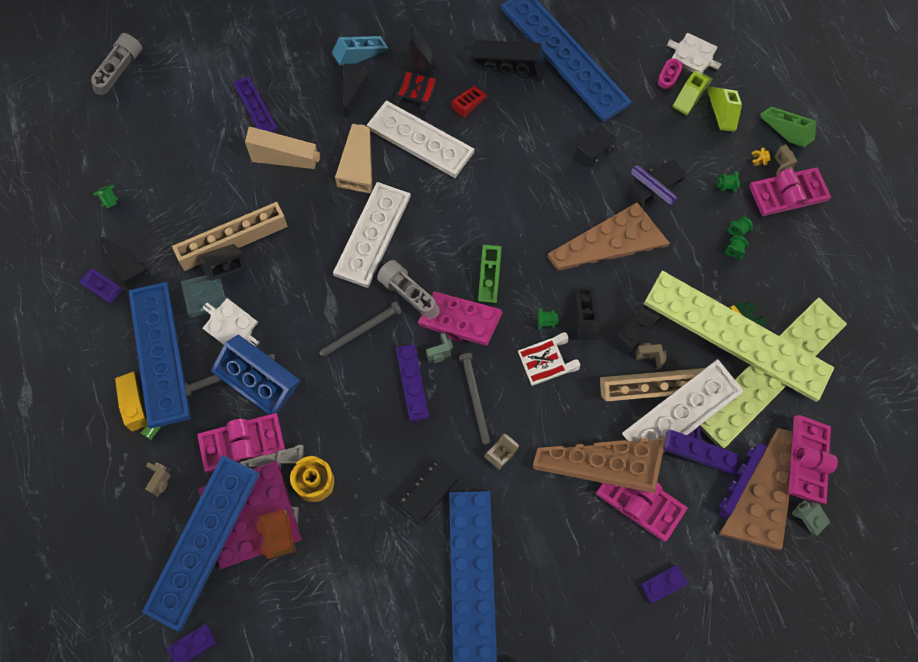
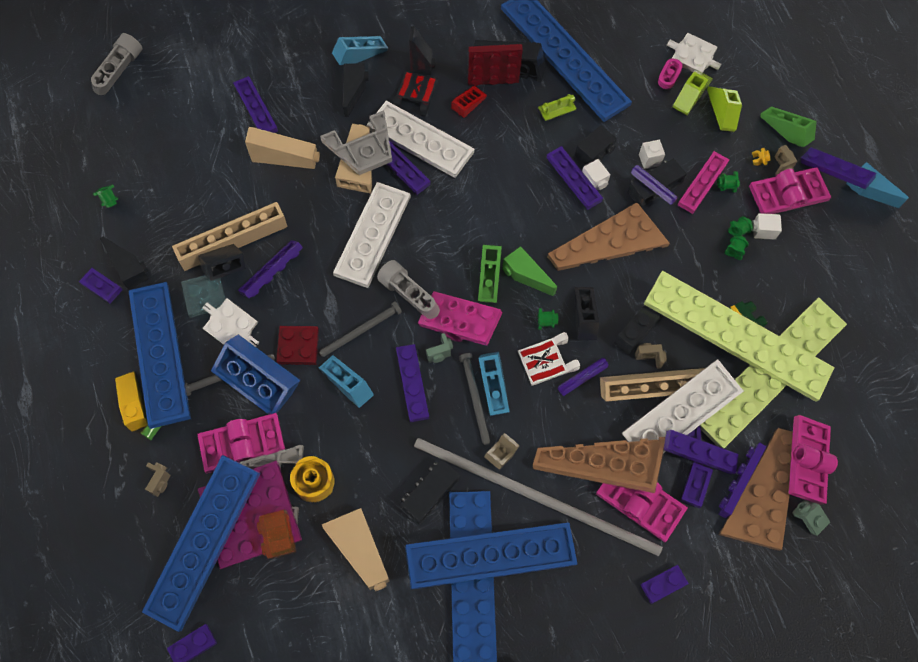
none -> dark purple plate [238,240,303,298]
none -> dark red plate [277,326,319,365]
none -> dark azure slope [319,355,374,408]
none -> light grey wing [320,110,392,175]
none -> tan slope [322,508,390,591]
none -> dark purple plate [386,141,431,195]
none -> blue plate [405,523,577,590]
none -> light grey piece [414,438,663,556]
none -> dark red plate [468,44,523,86]
none -> dark azure slope [479,352,510,416]
none -> bright green slope [503,247,557,296]
none -> lime hinge [538,94,576,121]
none -> dark purple plate [546,146,603,210]
none -> dark purple axle [558,358,609,396]
none -> white brick [582,159,610,190]
none -> white brick [639,140,665,169]
none -> dark pink plate [678,151,729,214]
none -> dark purple plate [680,462,713,509]
none -> white brick [752,213,782,239]
none -> dark purple plate [801,147,876,189]
none -> dark azure slope [846,162,909,208]

